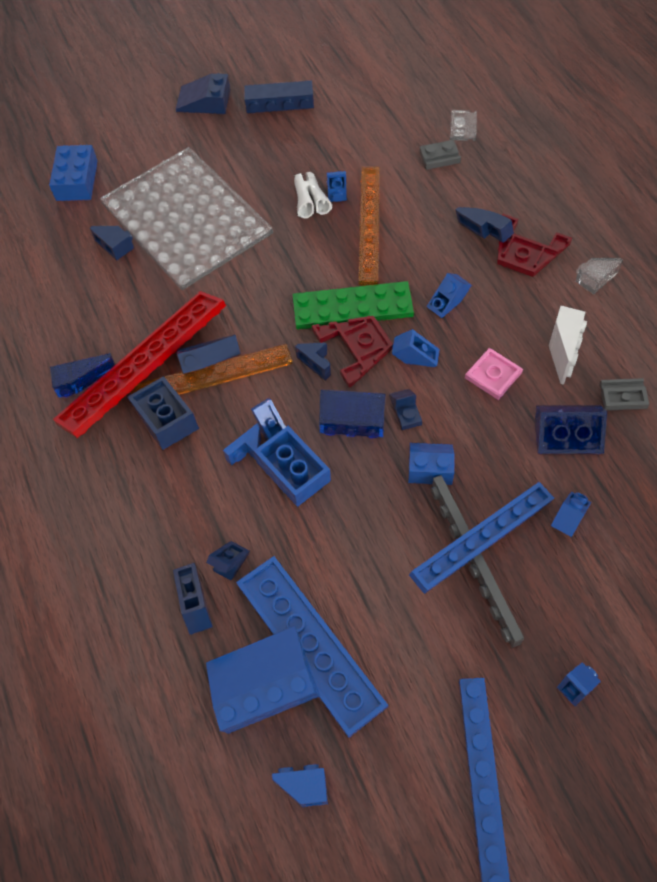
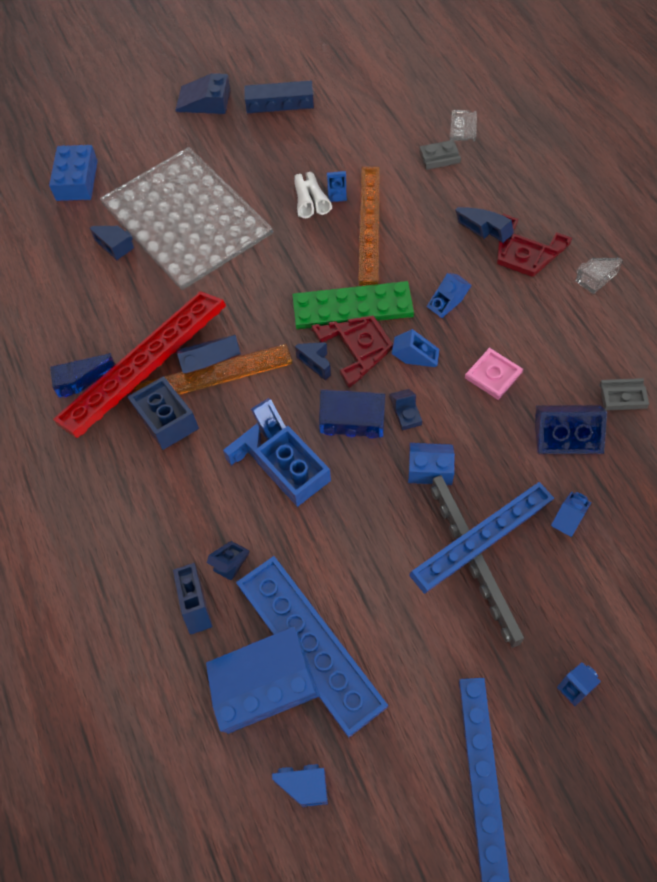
white slope [549,306,587,385] -> none

